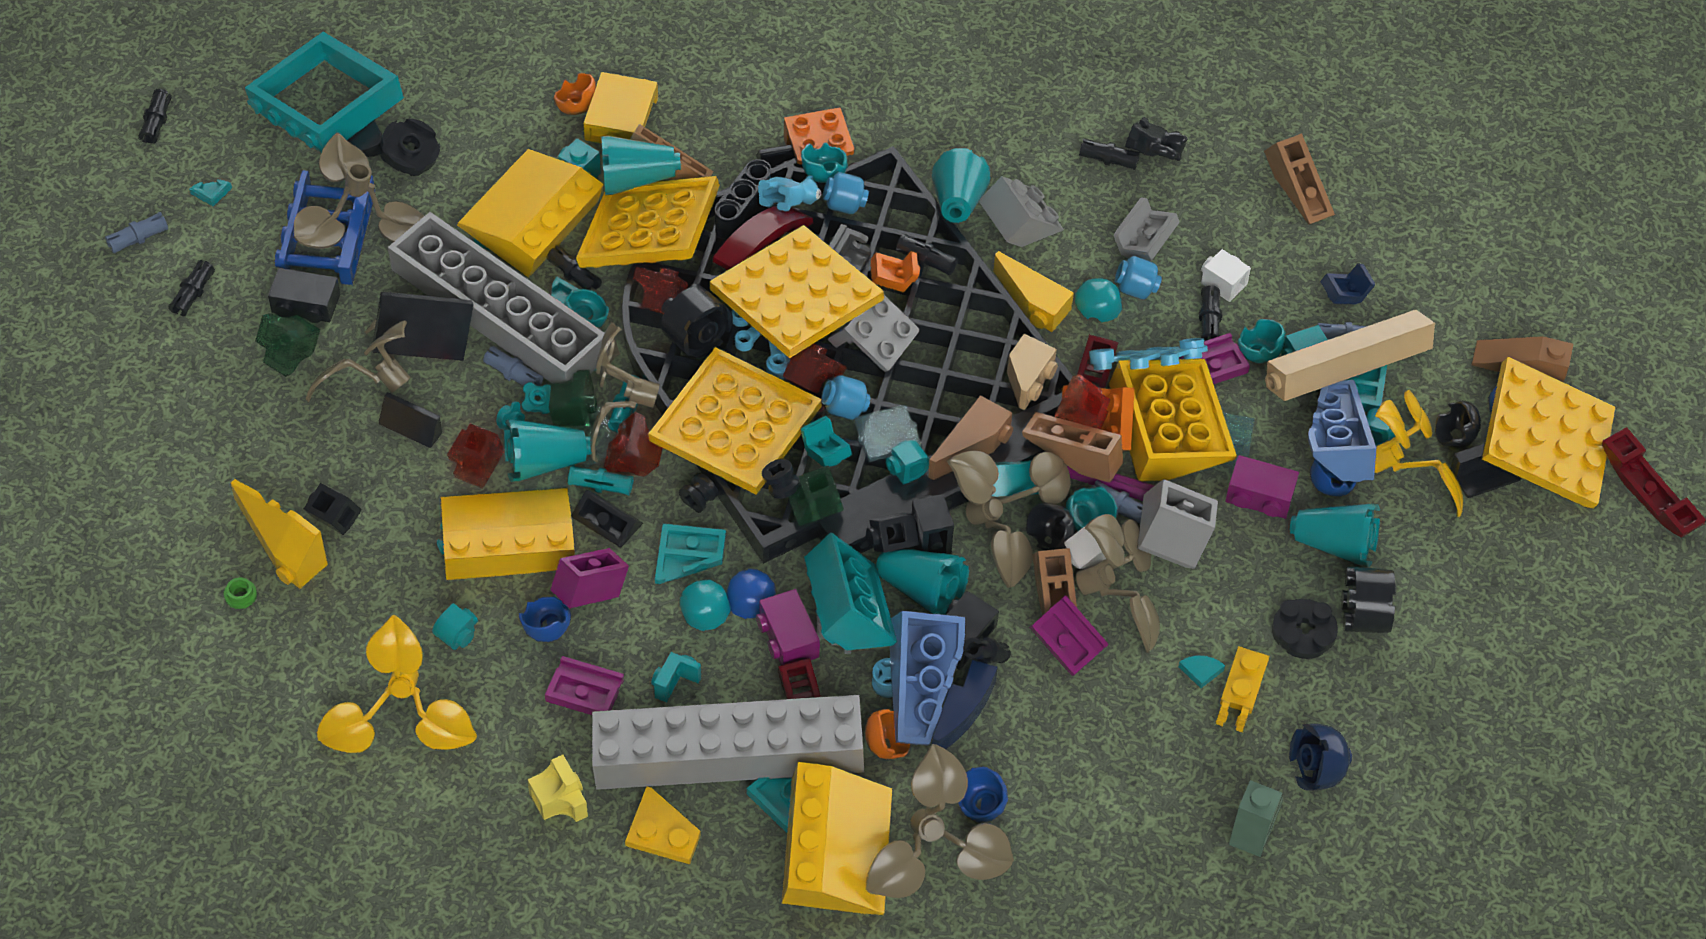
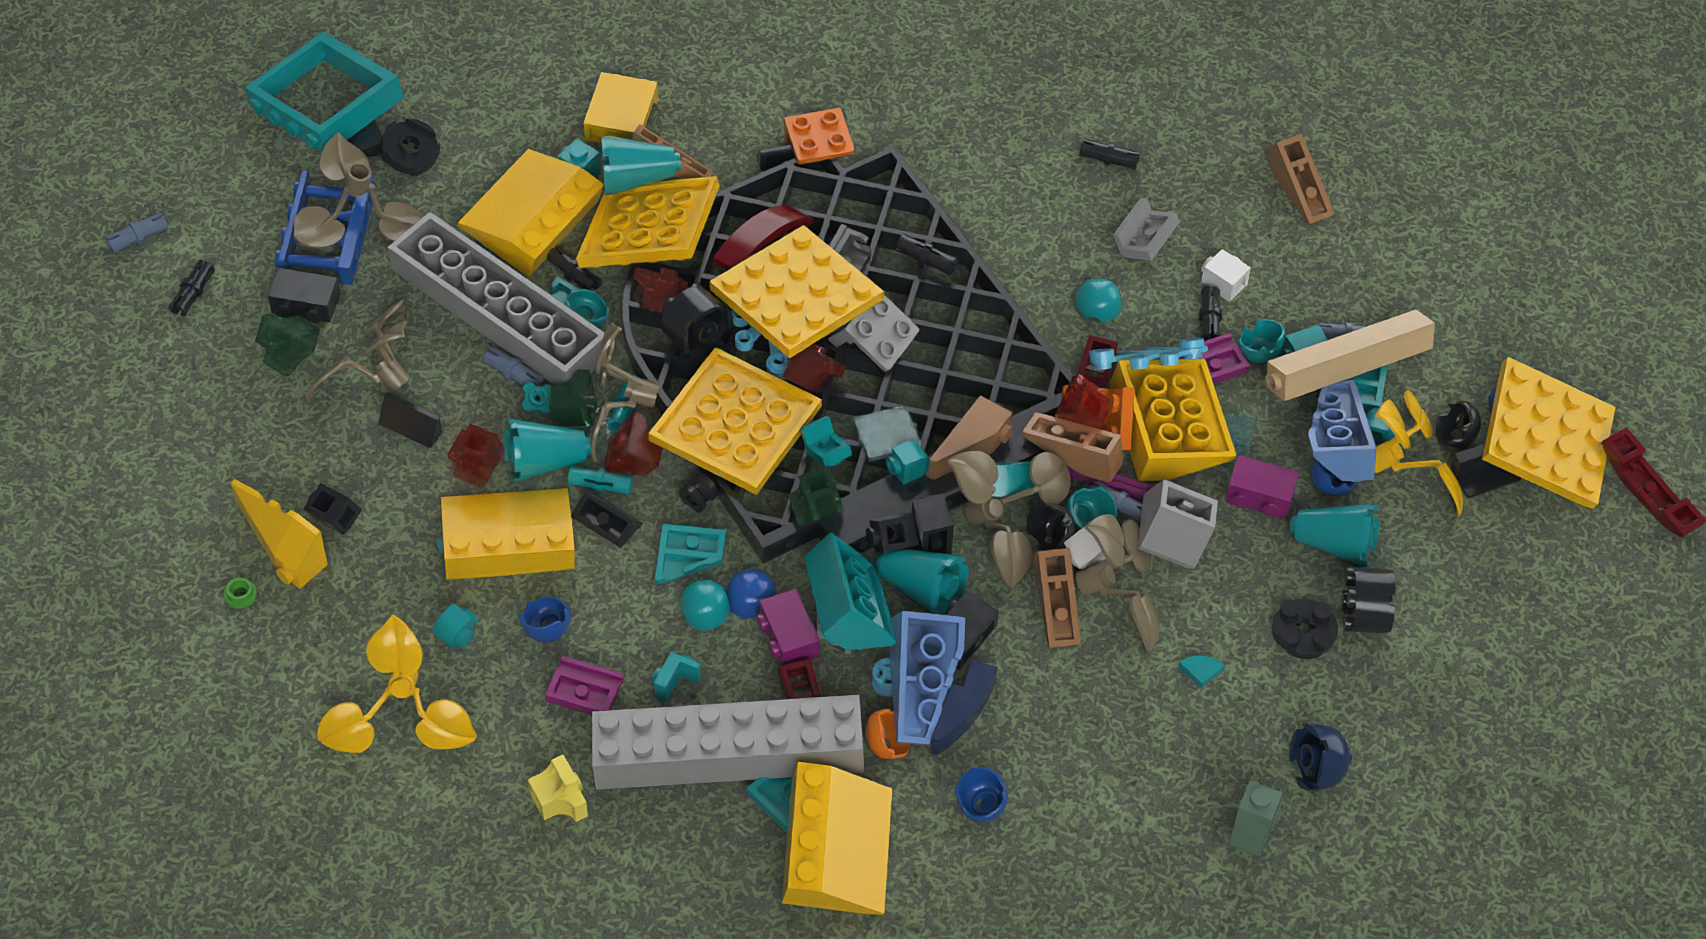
black pin [138,89,172,144] -> none
teal tile [189,180,232,206] -> none
black tile [372,292,474,361] -> none
teal plate [496,401,525,430] -> none
magenta brick [550,548,629,608] -> none
orange hair [553,73,596,115] -> none
yellow wing [625,786,701,864] -> none
black beam [715,159,772,239] -> none
medium azure animal [758,175,821,211] -> none
black wheel [761,459,800,499] -> none
teal hair [801,143,848,183] -> none
dark azure head [821,375,870,420] -> none
dark azure head [823,172,869,215] -> none
dark tan plant [866,744,1014,898] -> none
orange bracket [871,251,920,292] -> none
teal cone [932,148,990,223] -> none
black pin [963,637,1011,664] -> none
light grey slope [979,176,1064,247] -> none
yellow slope [993,251,1074,332] -> none
tan slope [1007,334,1058,410] -> none
magenta plate [1029,596,1109,676] -> none
dark azure head [1115,256,1162,299] -> none
black animal [1125,117,1188,161] -> none
yellow hinge [1216,646,1270,733] -> none
dark blue bracket [1320,263,1375,304] -> none
medium nougat slope [1472,337,1573,382] -> none

